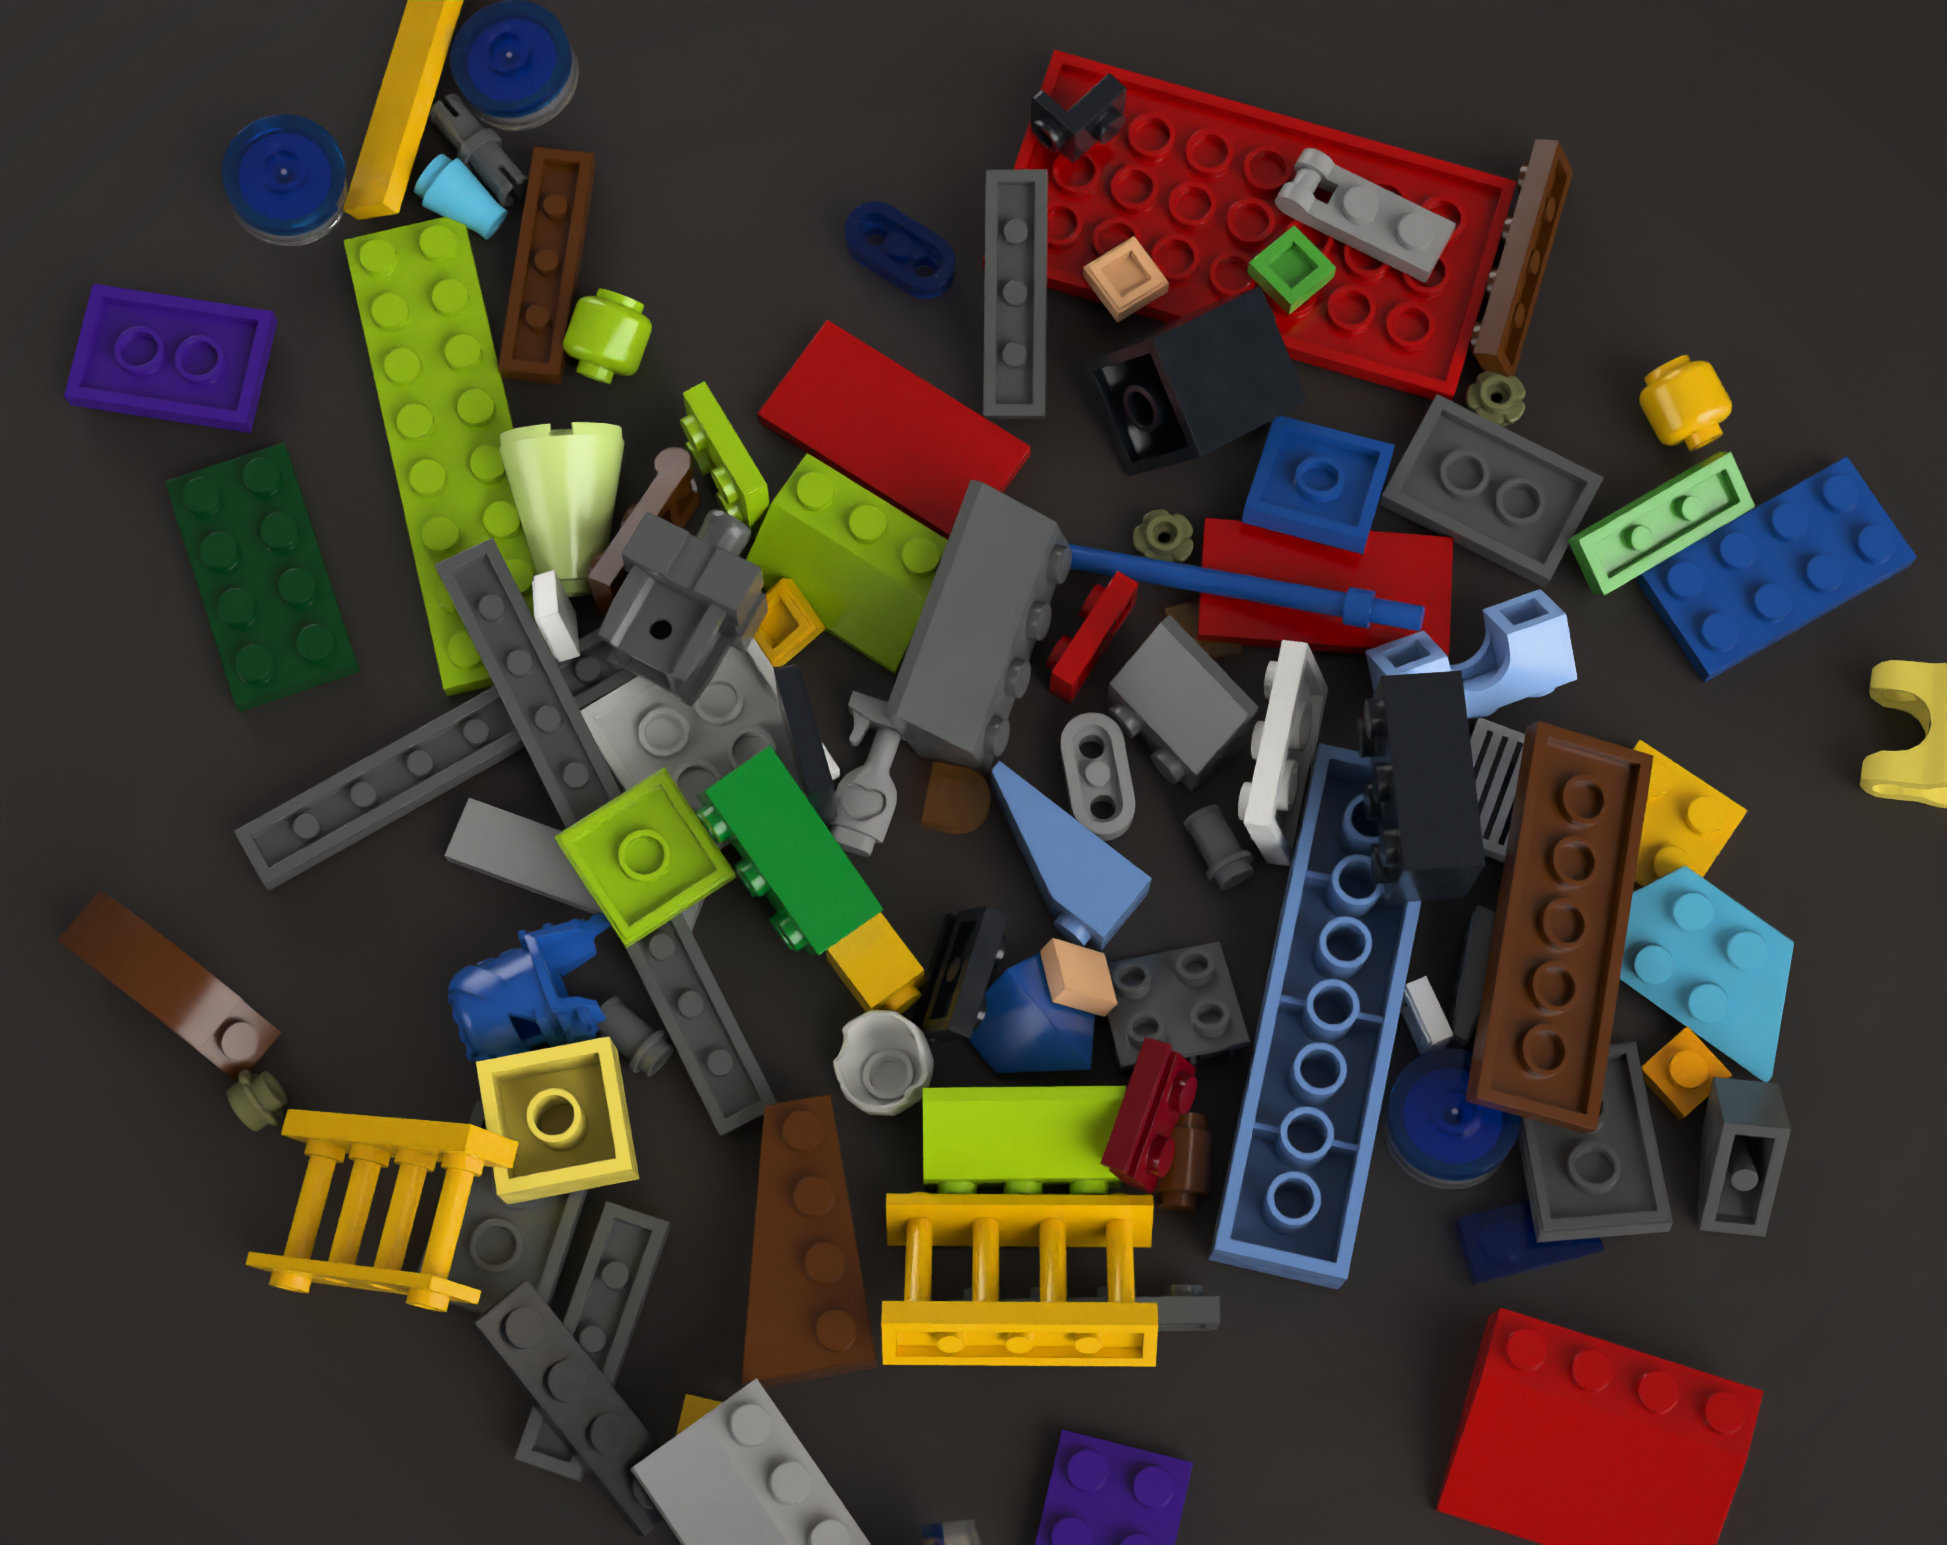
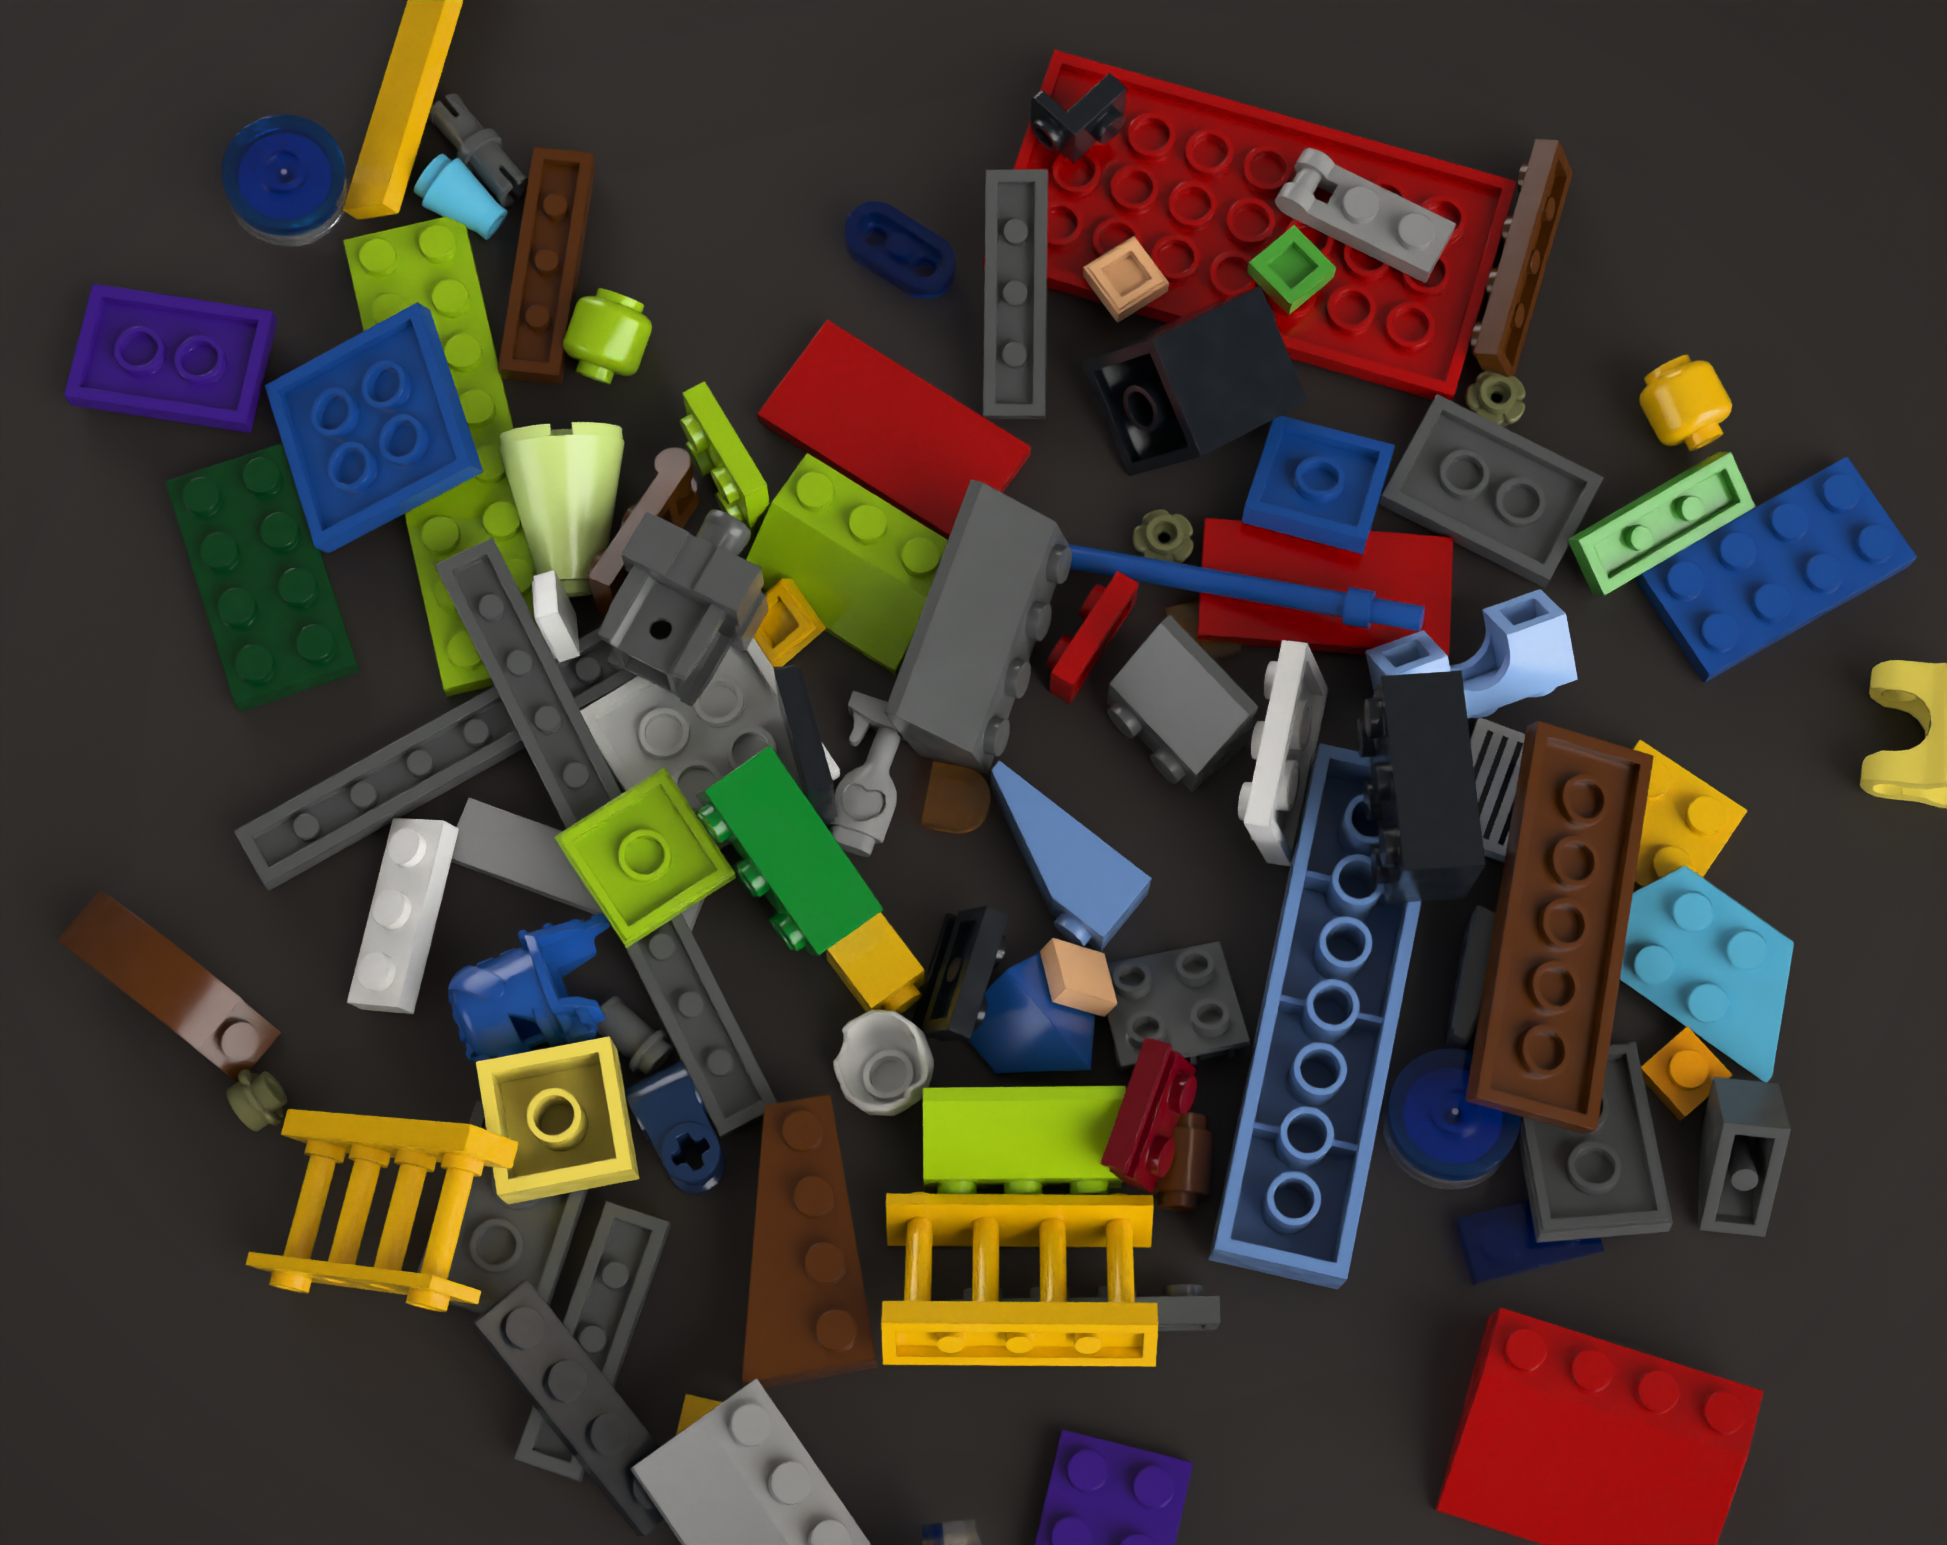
clear blue piece [450,0,579,131] -> none
light grey plate [1060,712,1136,841] -> none
dark grey pin [1183,804,1254,890] -> none
white tile [1400,976,1454,1057] -> none
none -> blue plate [265,303,483,553]
none -> white plate [347,818,459,1014]
none -> dark blue piece [624,1061,726,1195]

